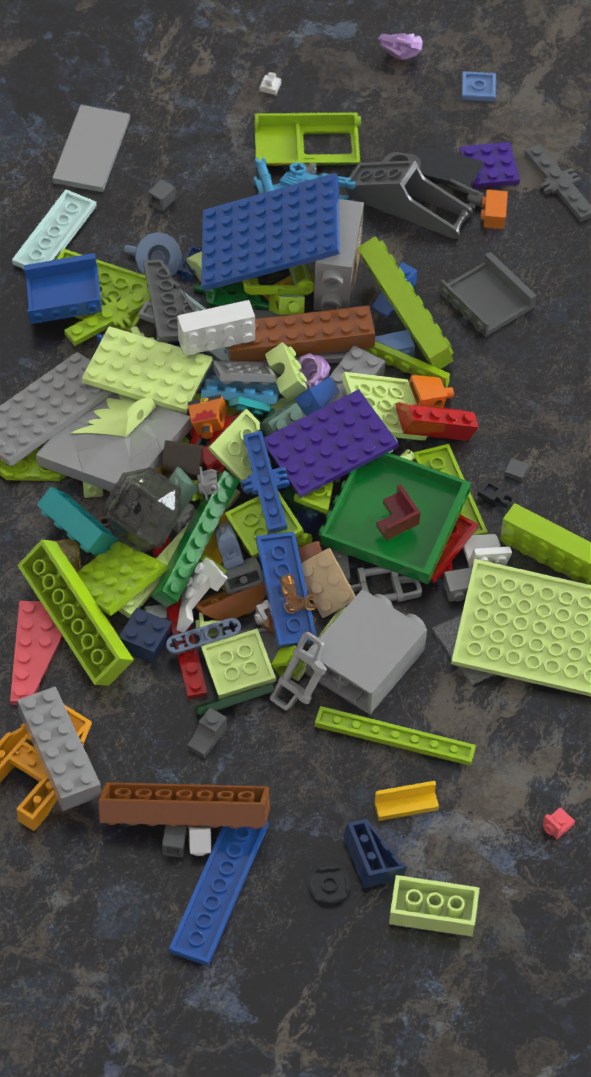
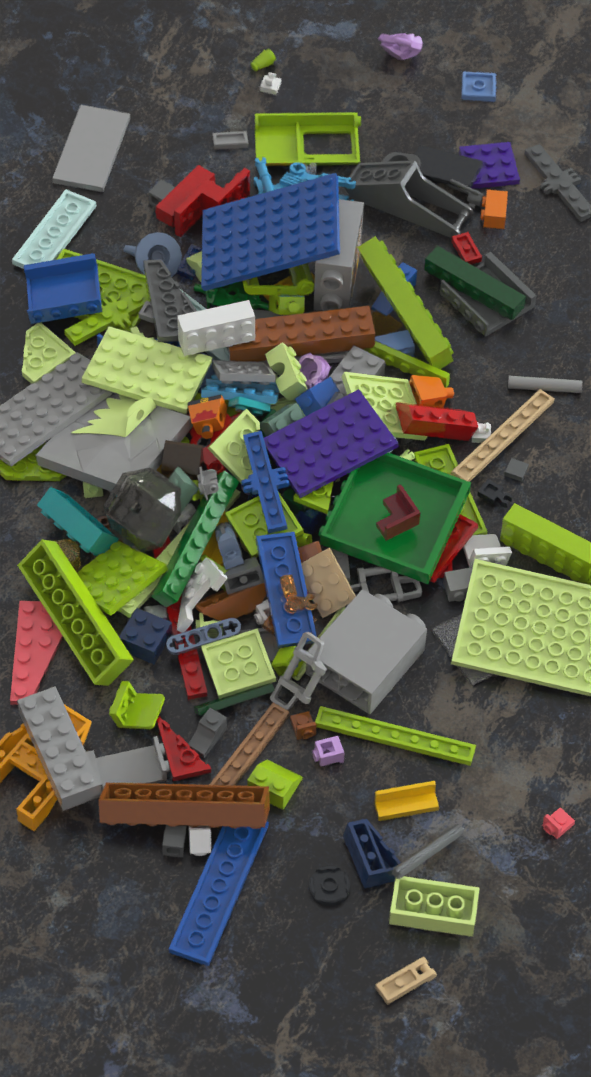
none -> yellowish green plate [22,322,76,384]
none -> light grey panel [86,736,170,793]
none -> lime bracket [109,681,165,729]
none -> red brick [156,165,216,228]
none -> red wing [156,717,211,781]
none -> red bracket [174,168,250,237]
none -> medium nougat tile [187,702,290,826]
none -> light grey tile [213,131,248,150]
none -> lime slope [247,760,303,810]
none -> lime cone [250,49,276,71]
none -> dark orange bracket [290,711,317,740]
none -> lavender brick [312,736,344,766]
none -> clear orange piece [371,310,403,337]
none -> tan plate [375,957,437,1005]
none -> dark grey axle [392,824,464,879]
none -> dark green brick [424,246,526,320]
none -> tan tile [450,389,555,482]
none -> red plate [451,232,482,265]
none -> white tile [472,422,491,443]
none -> light grey piece [508,376,582,393]

